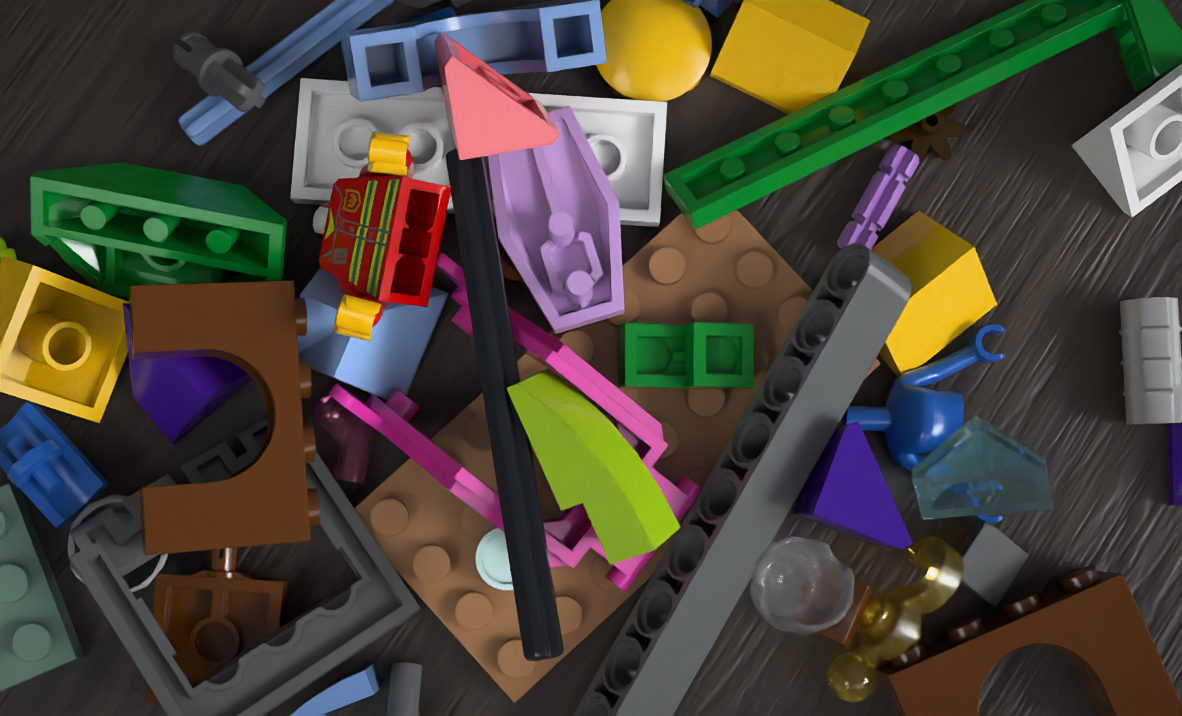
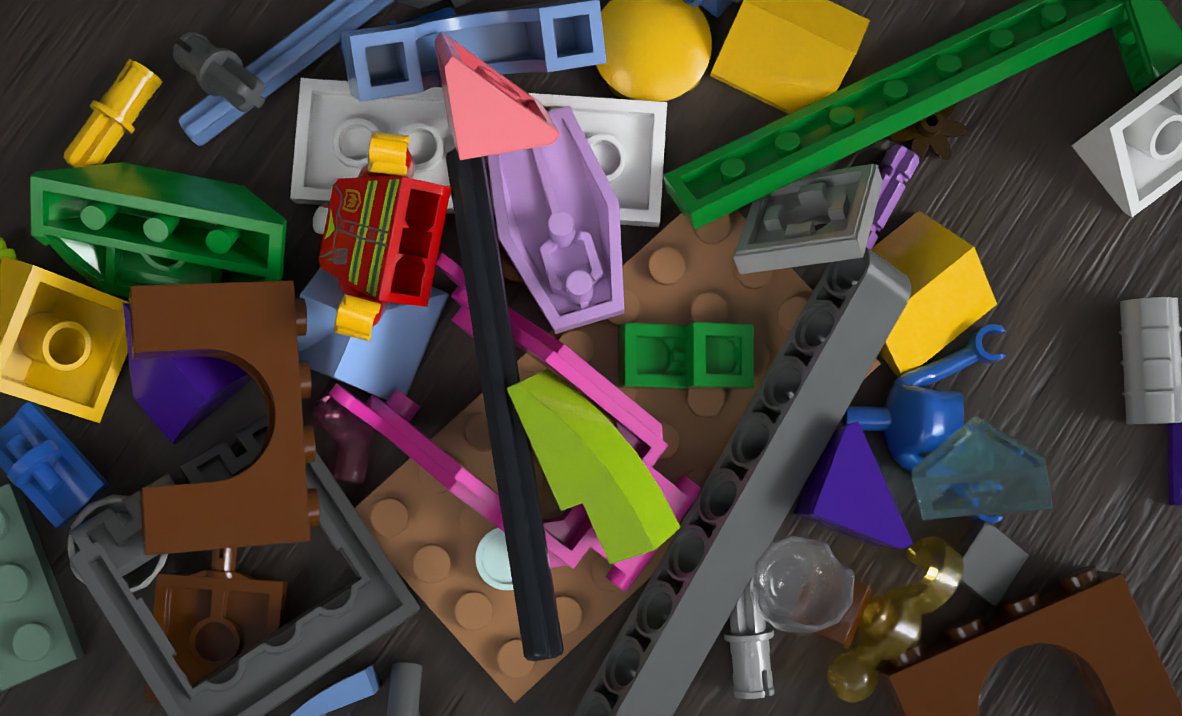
none -> yellow axle [64,59,163,168]
none -> light grey axle [724,570,775,699]
none -> light grey piece [733,164,883,274]

